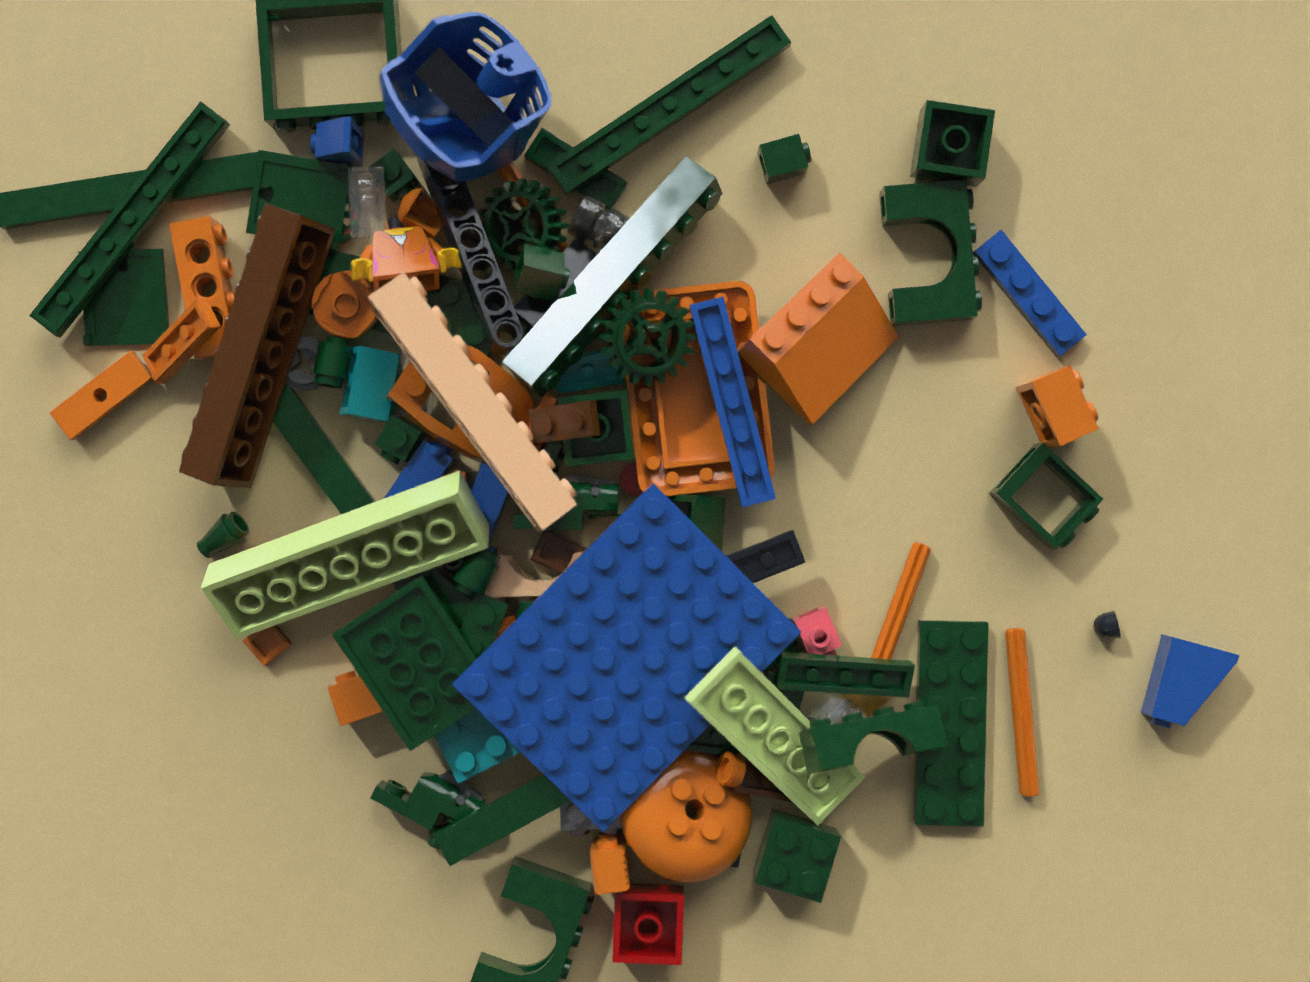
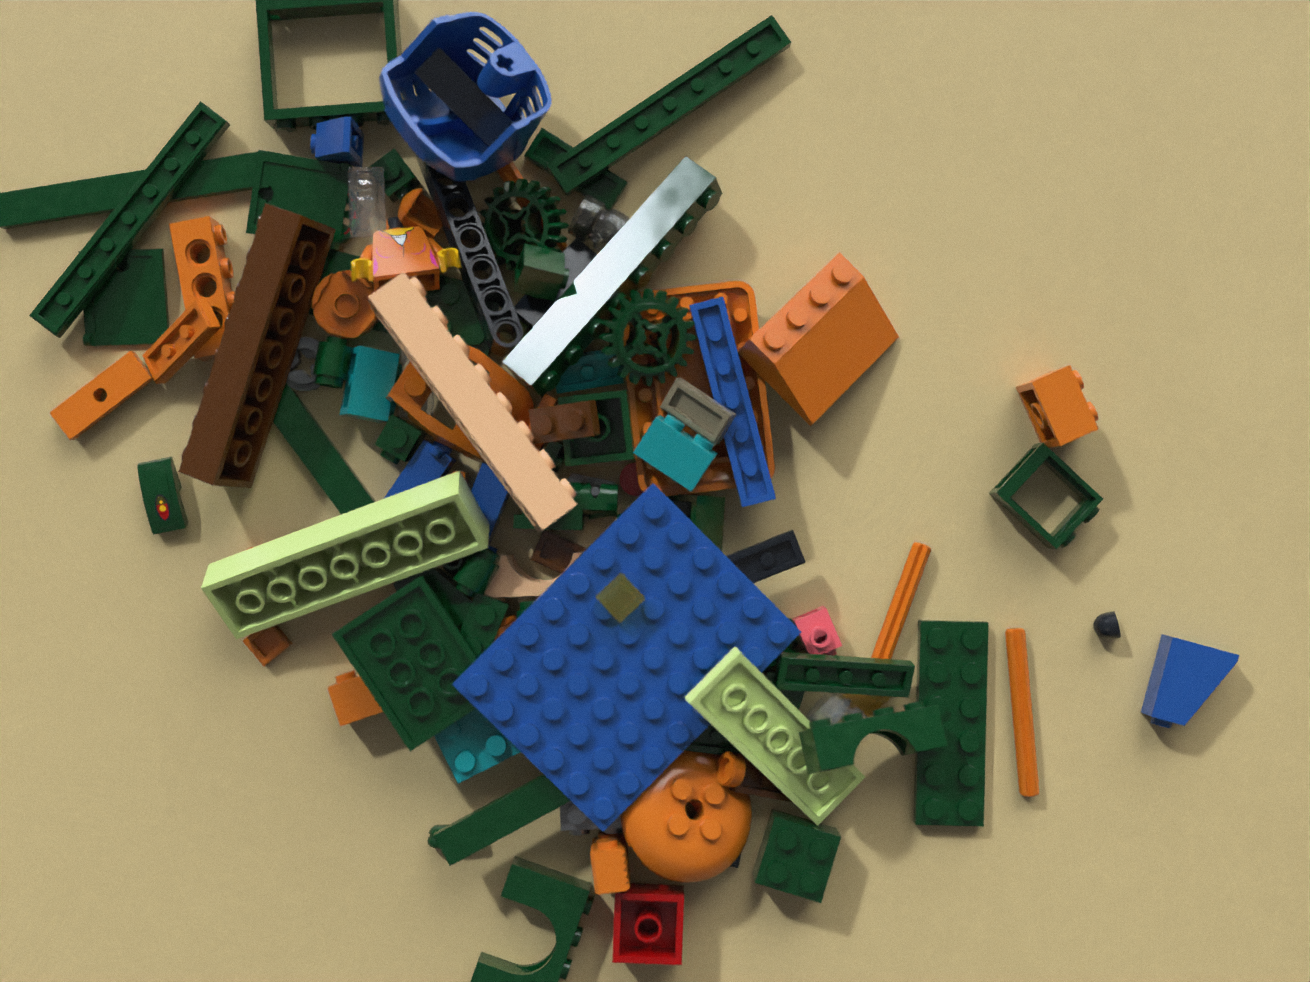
dark green cone [197,512,249,558] -> none
dark green plate [370,771,486,830] -> none
dark green brick [757,134,812,185] -> none
dark green arch [879,179,982,327] -> none
dark green brick [910,100,995,187] -> none
blue plate [973,230,1087,357] -> none
none -> dark green slope [137,456,189,535]
none -> clear yellow tile [595,572,646,623]
none -> teal brick [633,414,718,492]
none -> dark tan tile [660,377,736,445]

